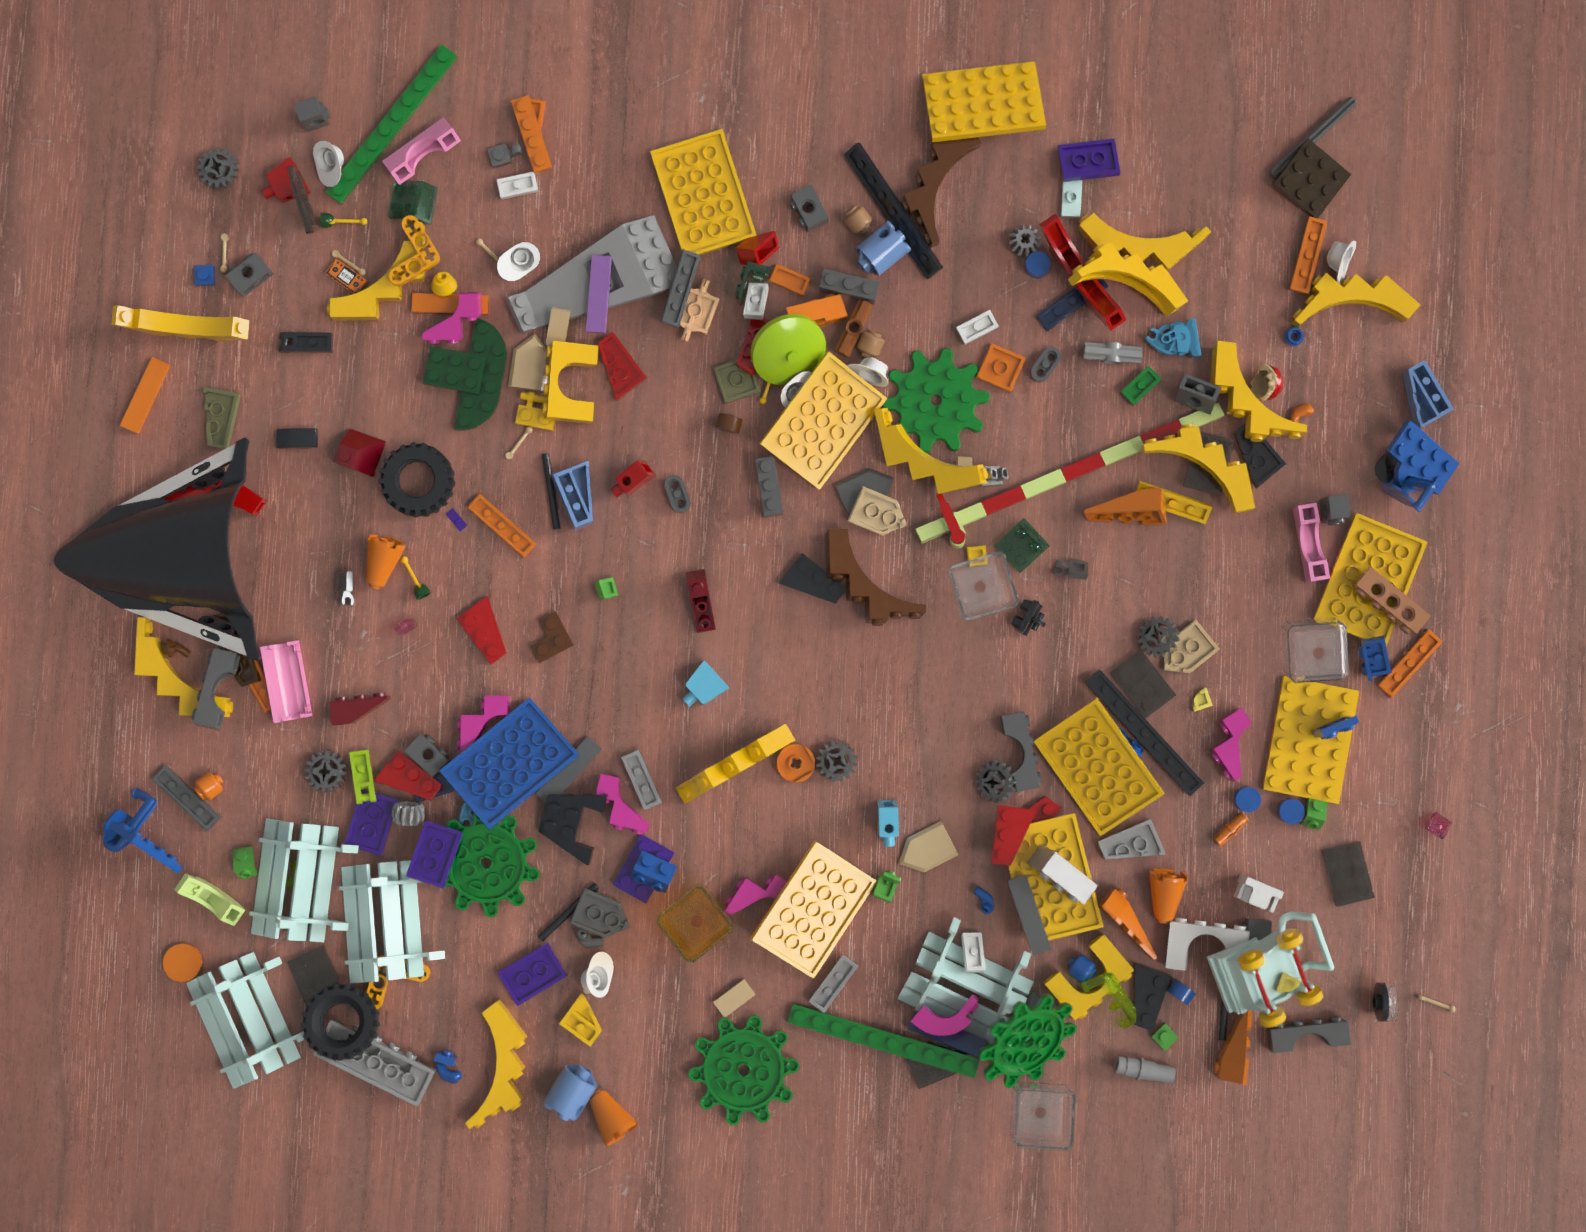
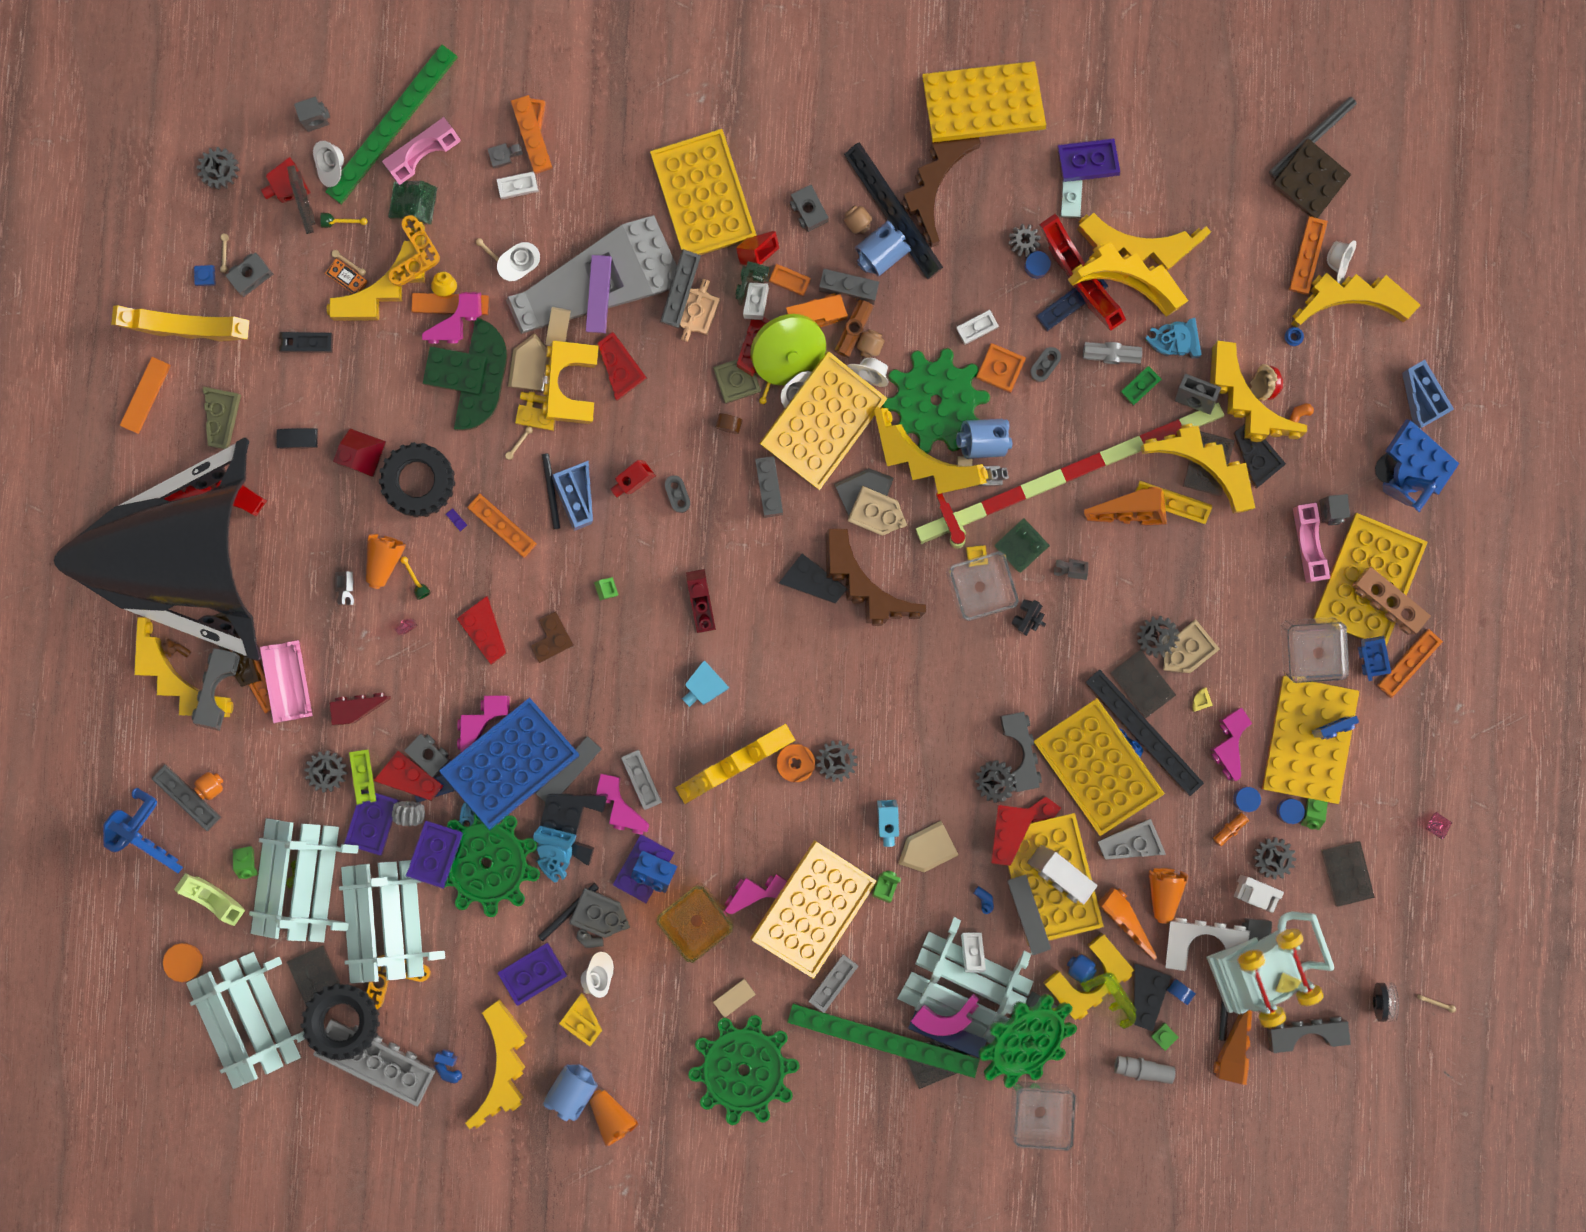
none -> dark azure piece [533,826,576,883]
none -> medium blue cylinder [956,419,1012,459]
none -> dark grey gear [1253,837,1296,880]

